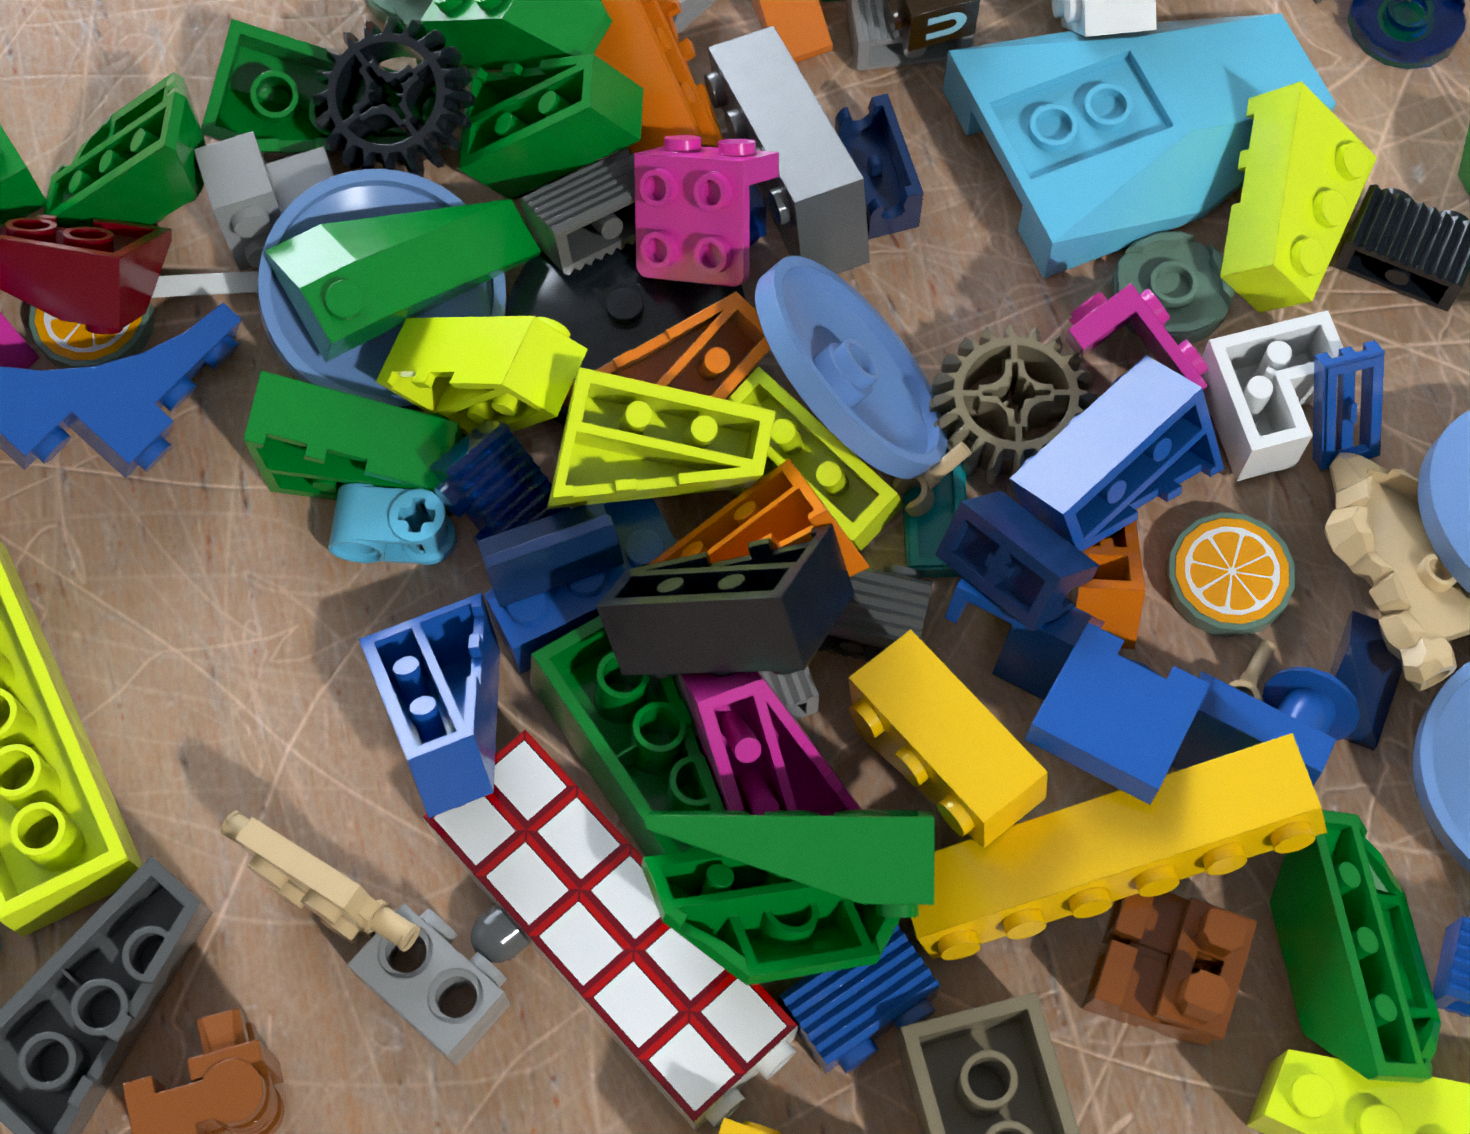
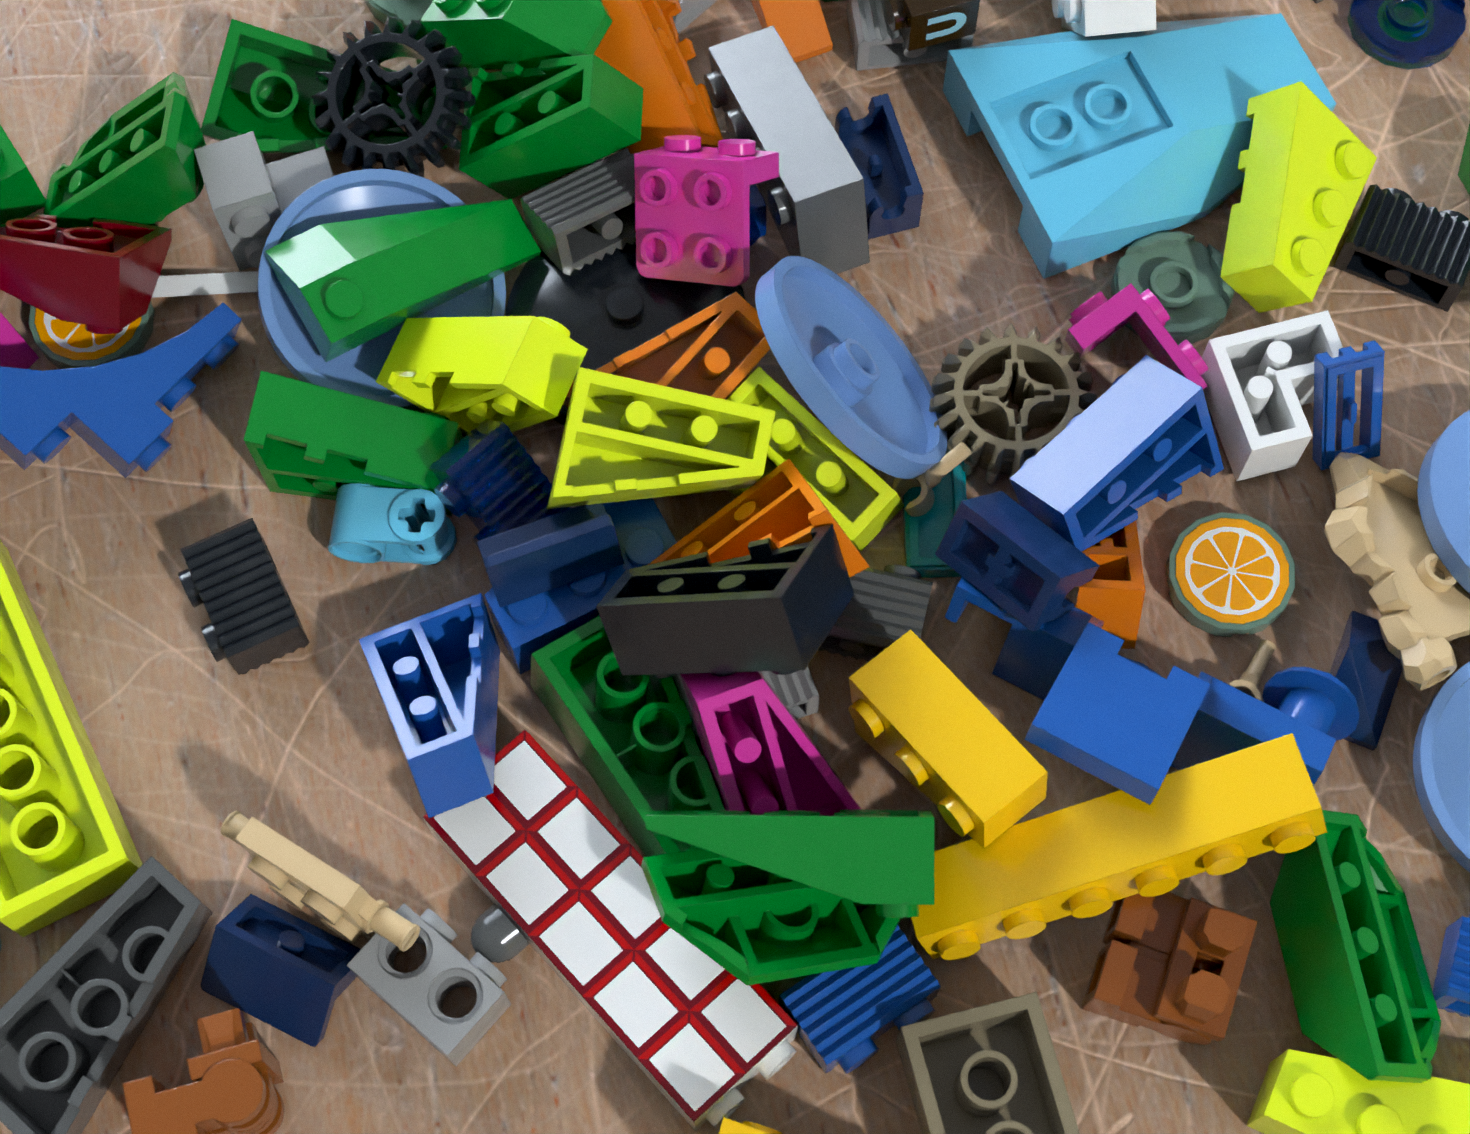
none -> black brick [178,518,310,675]
none -> dark blue panel [200,894,361,1047]

